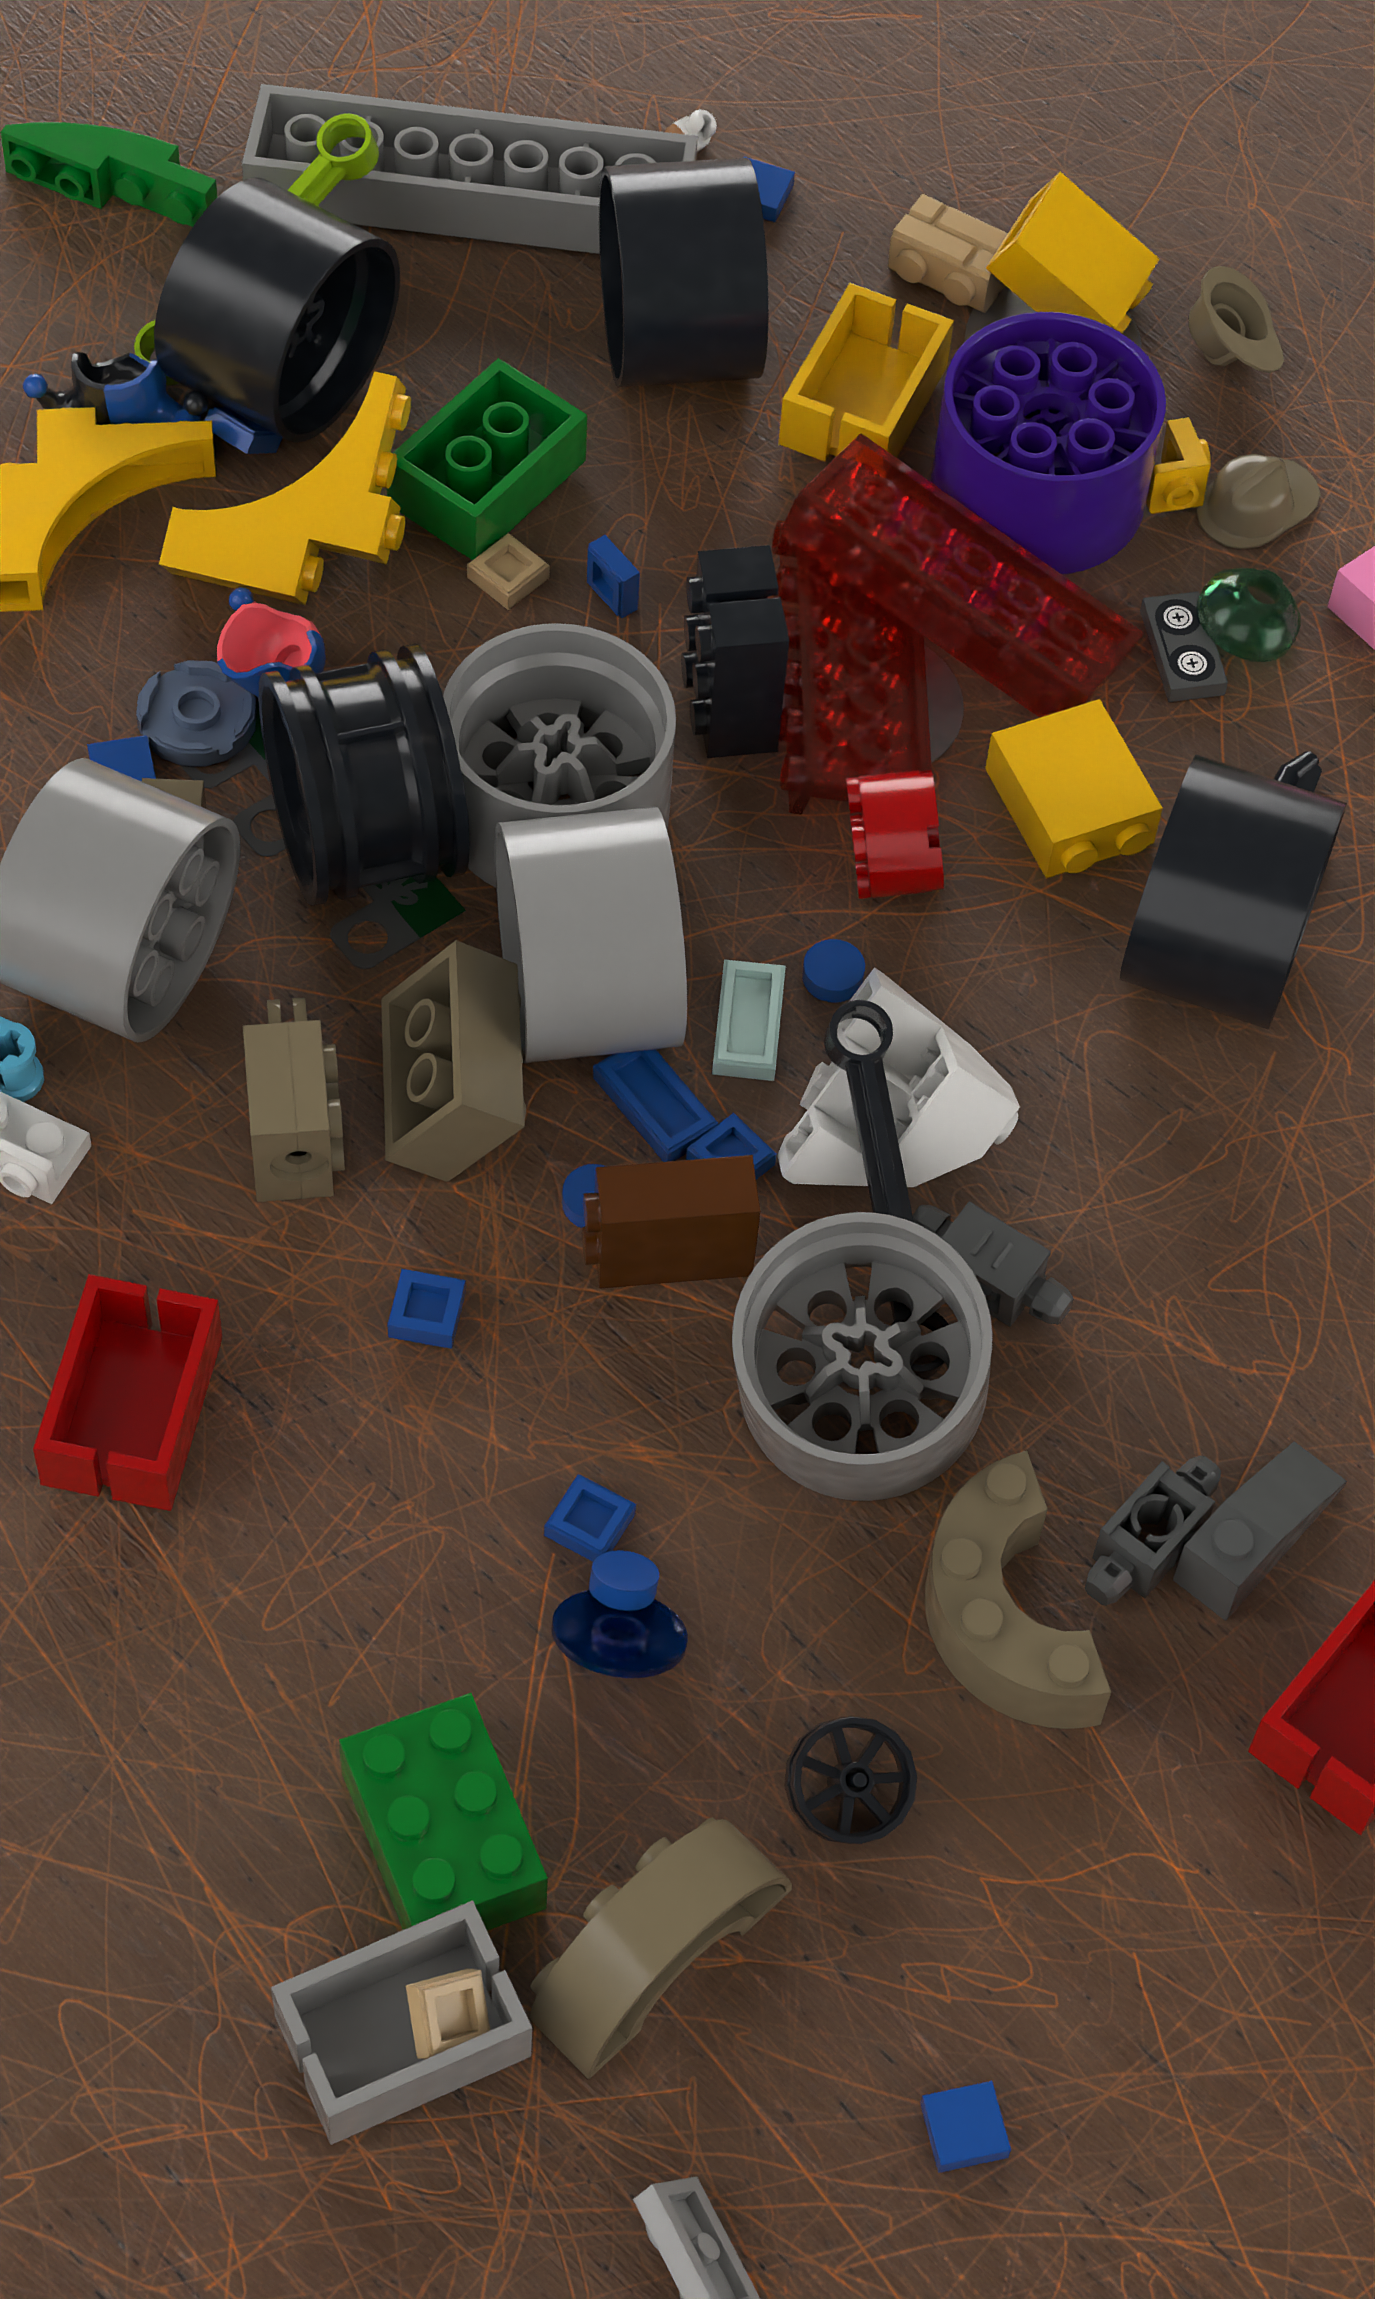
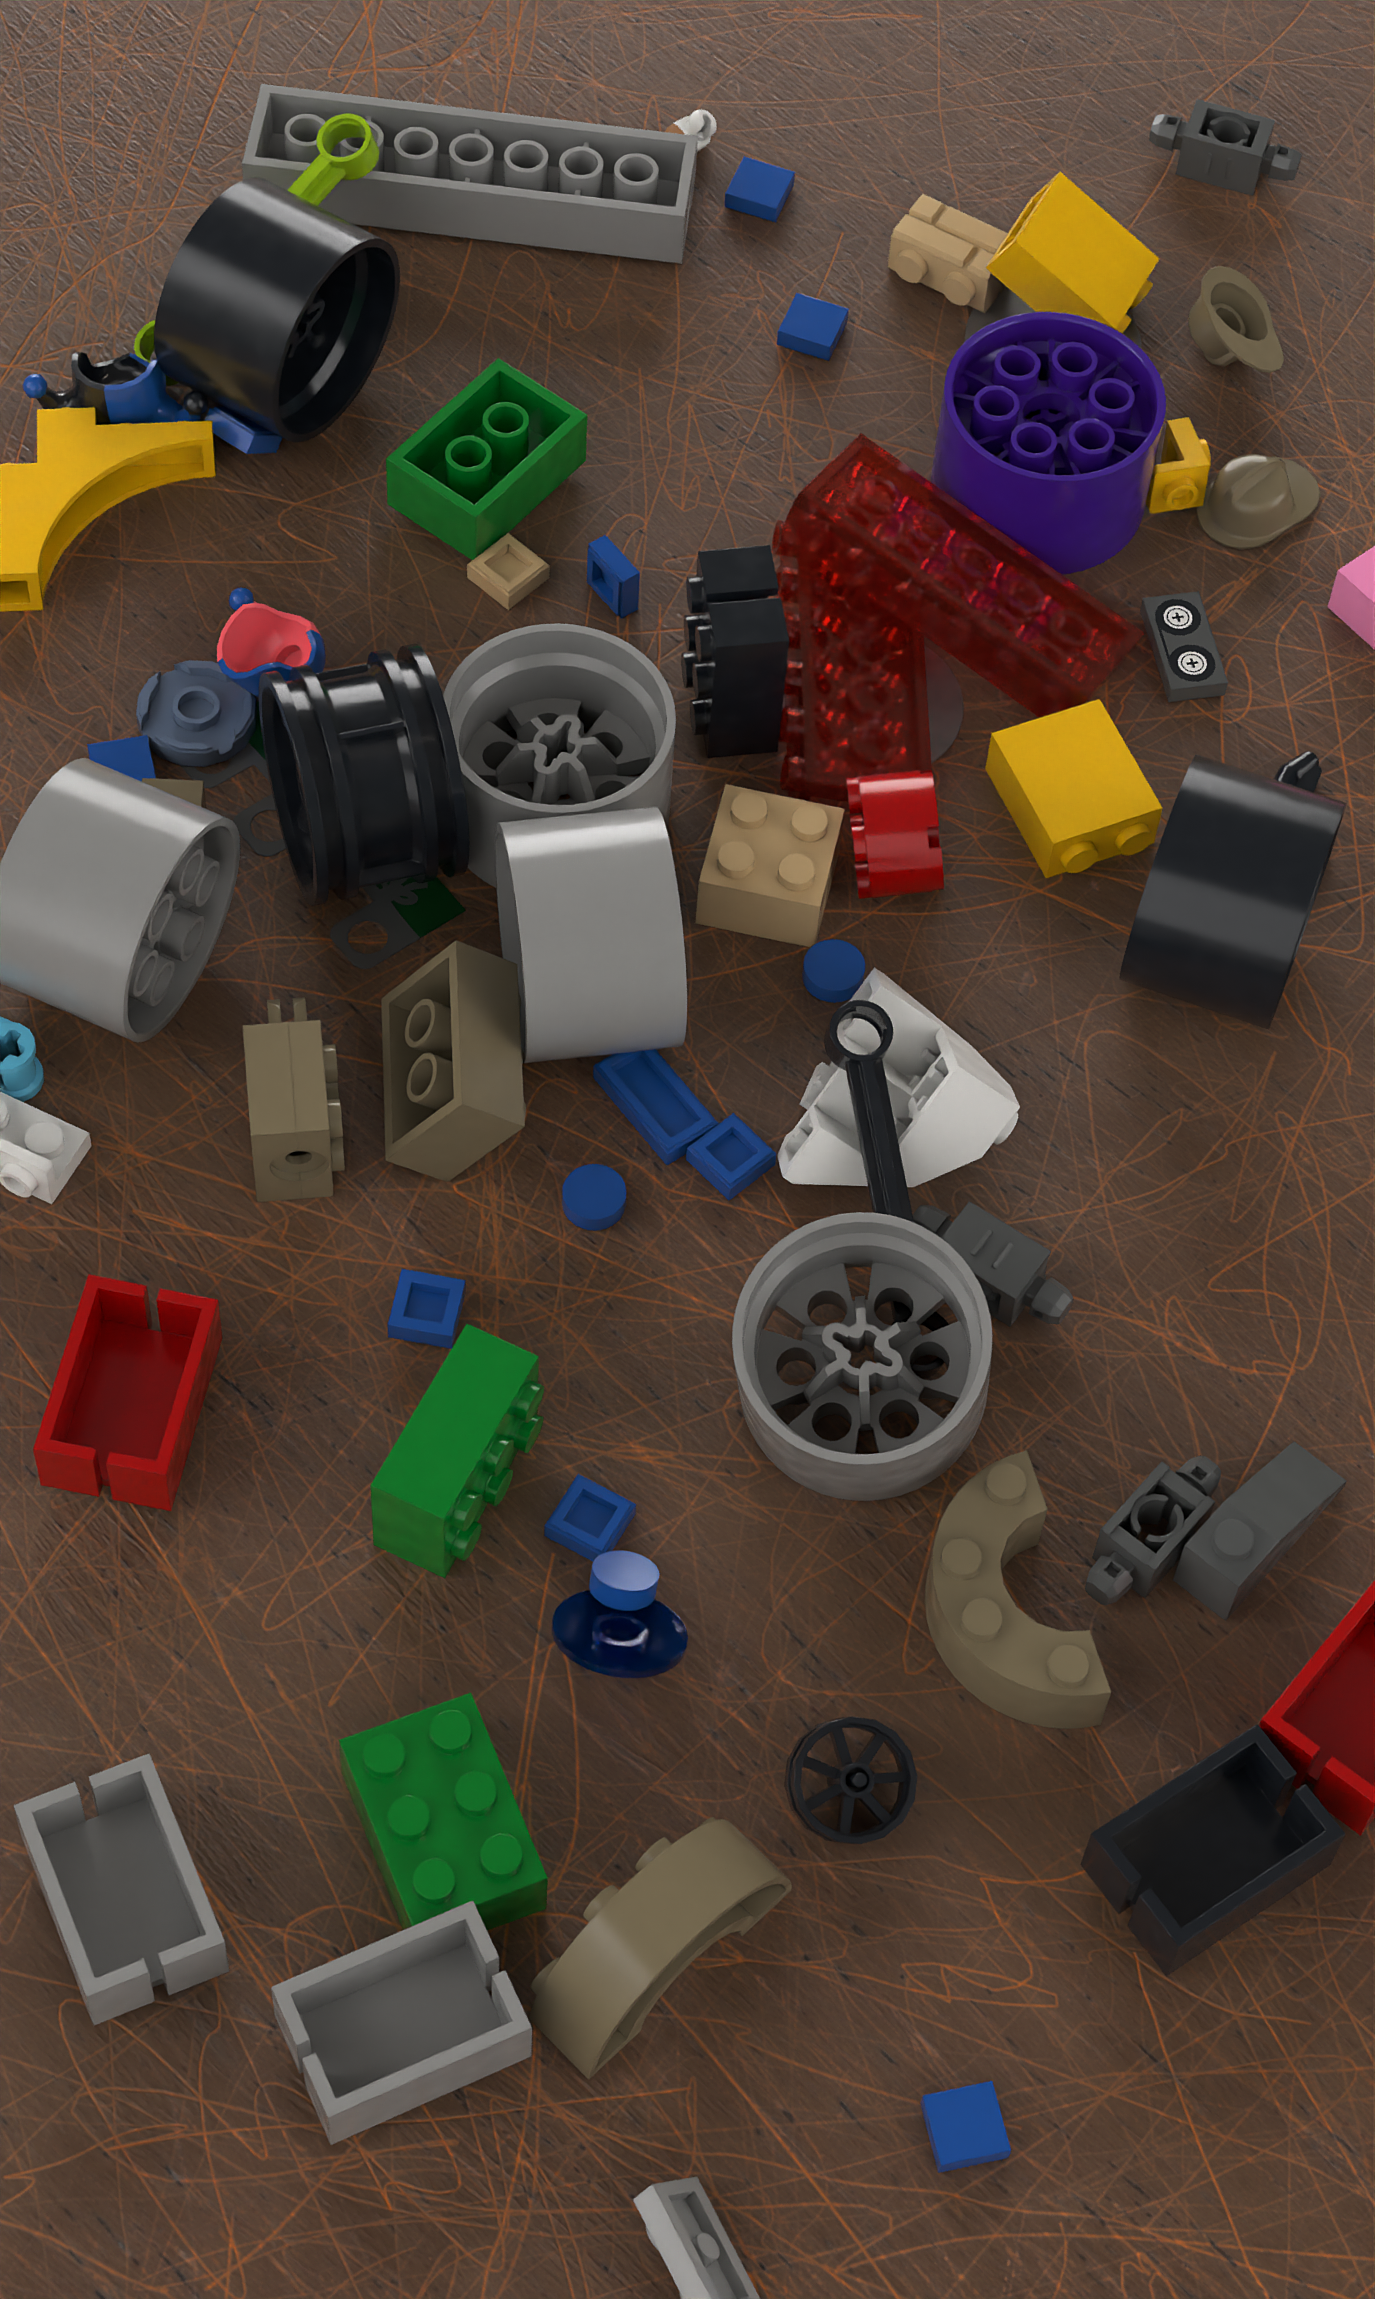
green slope [0,122,218,227] -> none
yellow arch [159,371,411,605] -> none
tan tile [406,1968,490,2059] -> none
reddish brown brick [582,1155,761,1289] -> none
black wheel [599,158,769,387] -> none
light aqua tile [712,959,786,1081] -> none
yellow piece [778,283,954,483] -> none
clear green piece [1197,567,1301,662] -> none
none -> light grey piece [13,1753,229,2026]
none -> green brick [370,1324,544,1578]
none -> tan brick [695,784,845,948]
none -> blue tile [777,293,849,361]
none -> black piece [1080,1724,1346,1976]
none -> dark grey piece [1149,99,1302,196]

